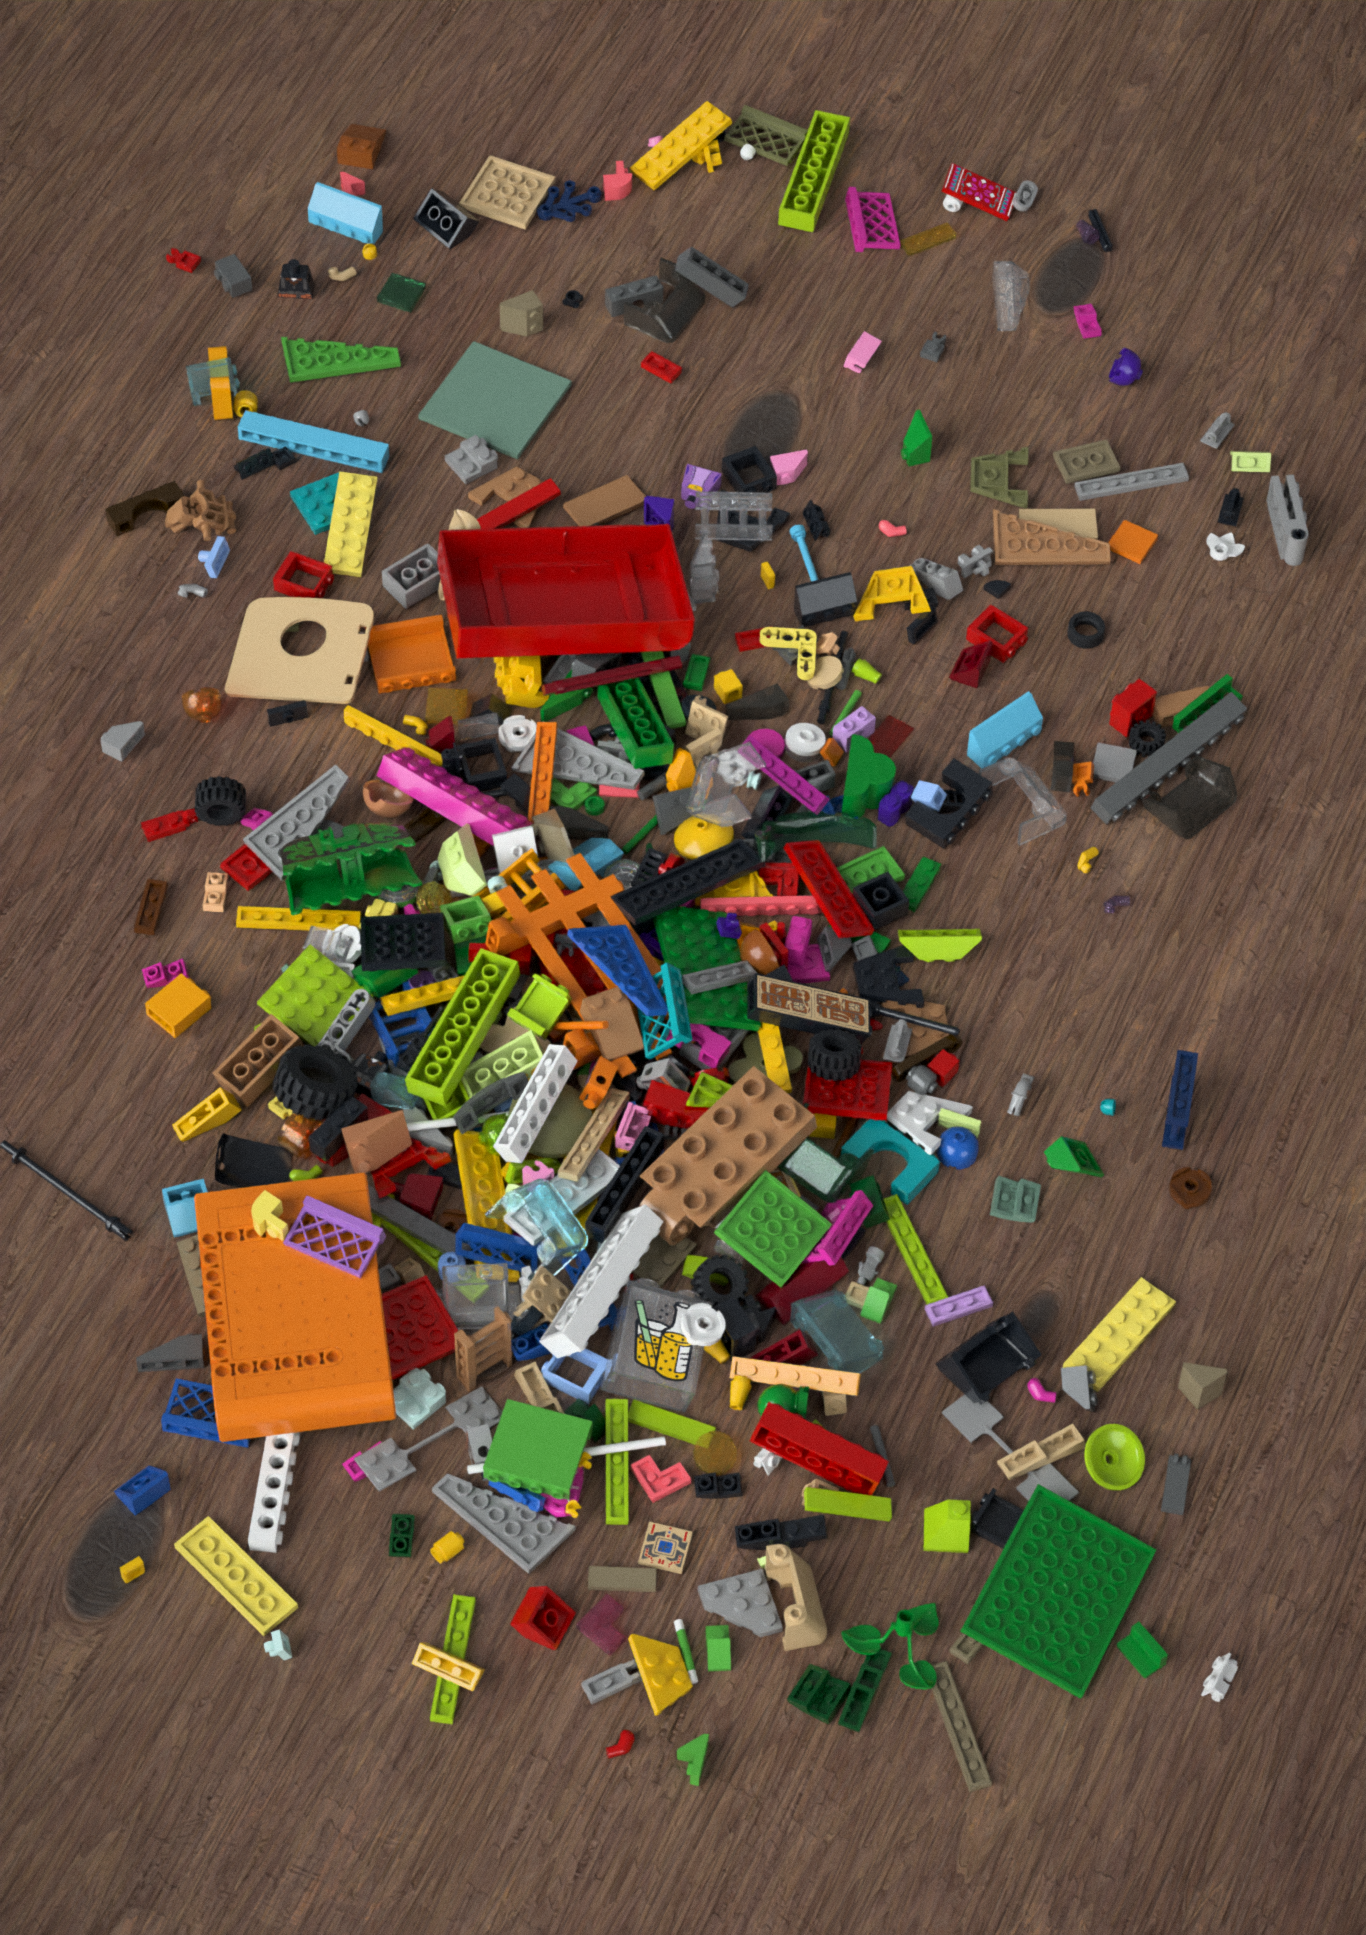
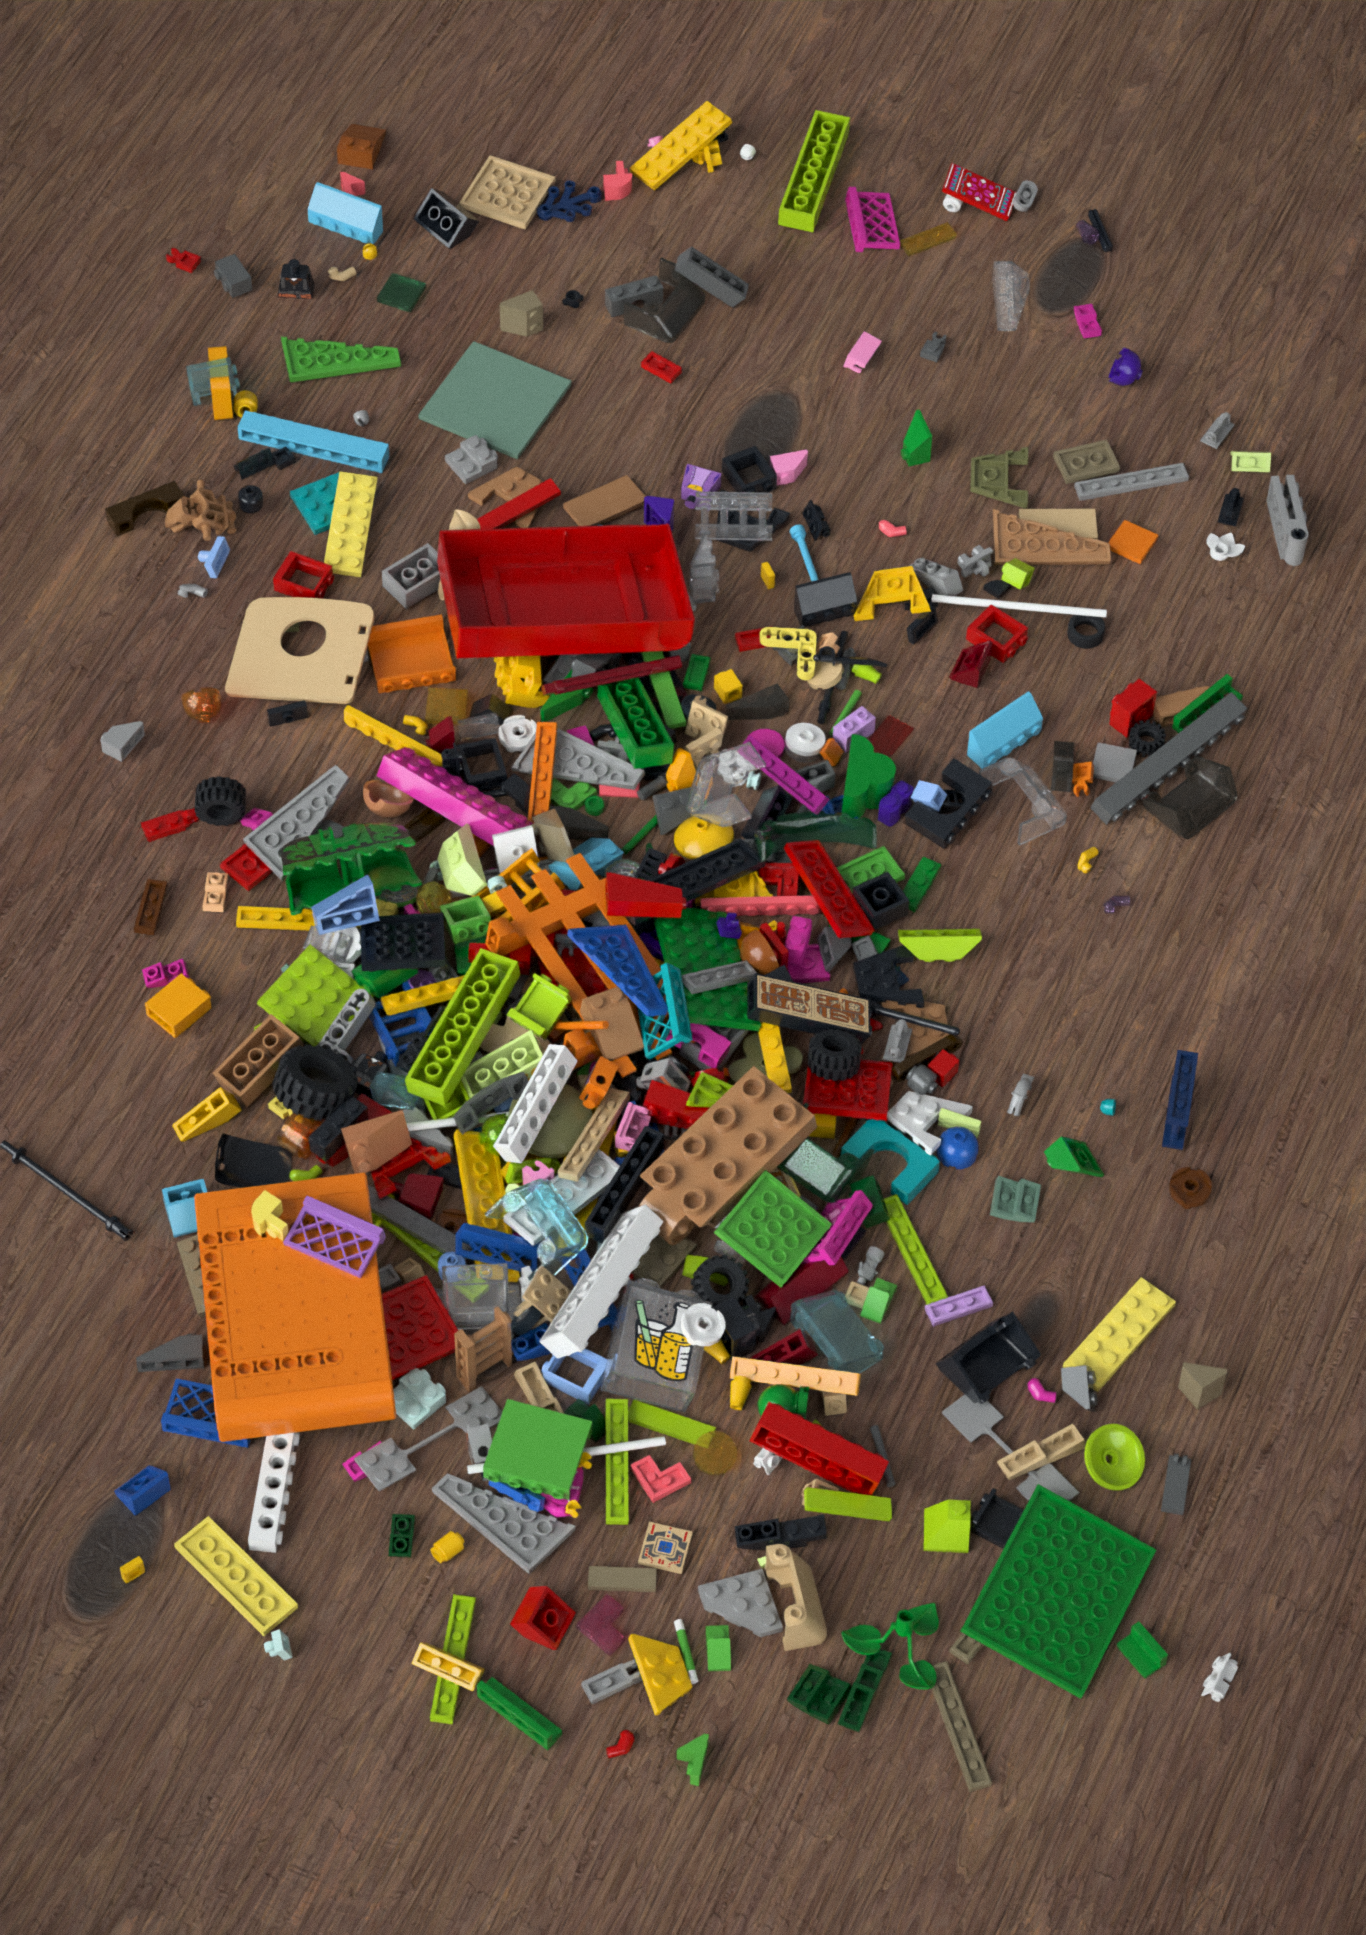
black slope [694,1472,743,1499] -> none
olive fence [724,105,808,166] -> none
none -> black head [238,485,263,513]
none -> medium blue wedge [311,875,380,935]
none -> green fence [477,1677,562,1751]
none -> red slope [605,872,686,918]
none -> black sword [813,646,887,667]
none -> white piece [932,594,1107,617]
none -> lime brick [1001,558,1035,590]

